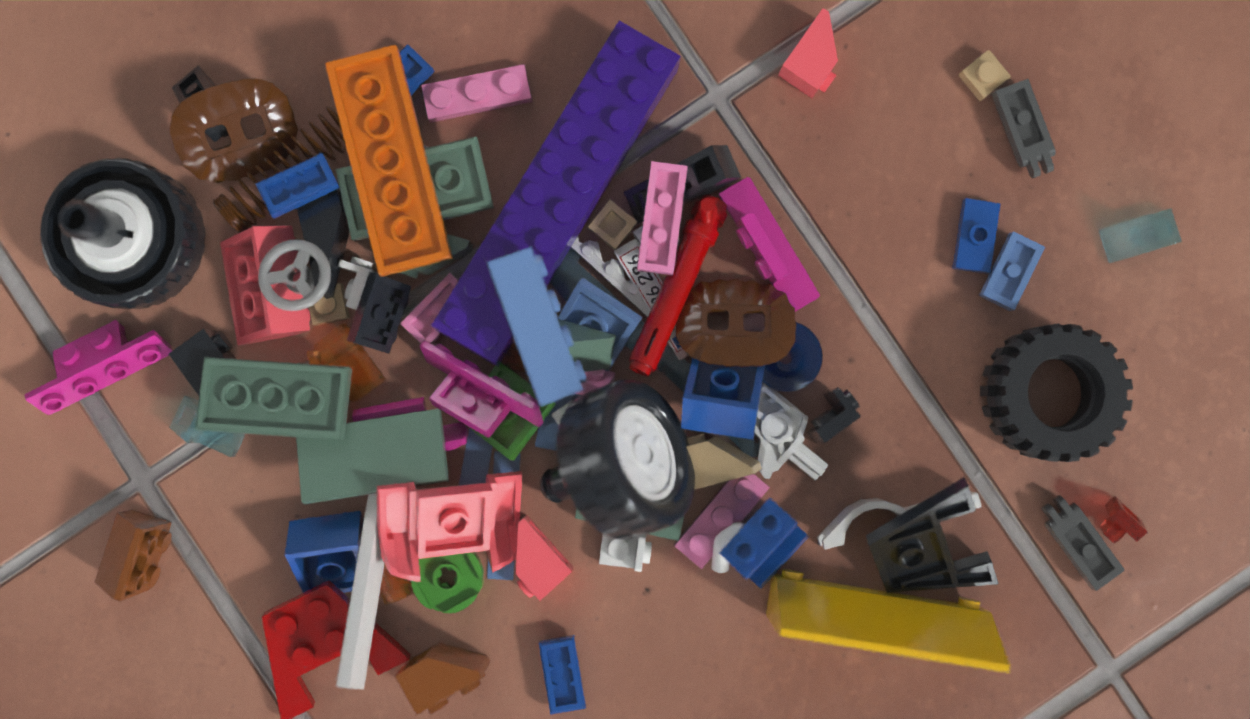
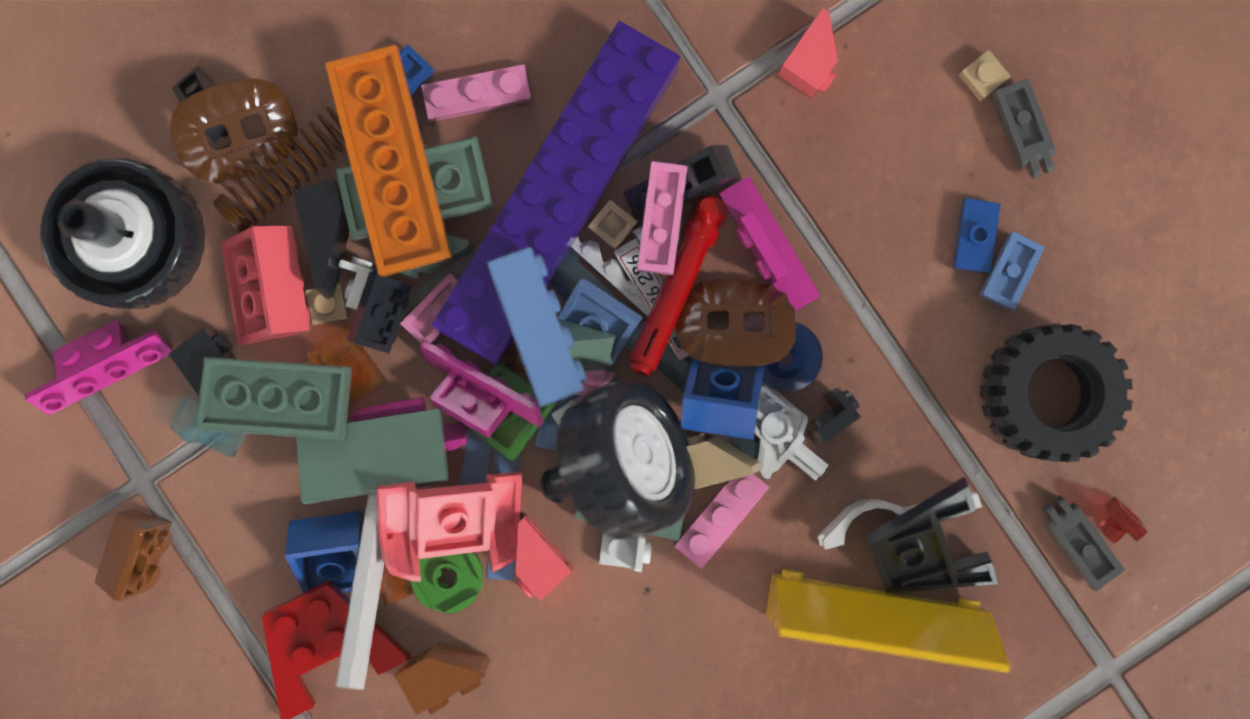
blue plate [256,153,340,219] -> none
light grey piece [258,239,331,311] -> none
blue plate [538,635,586,715] -> none
white arm [711,522,745,573] -> none
blue panel [719,498,809,589] -> none
clear light blue slope [1099,208,1182,263] -> none

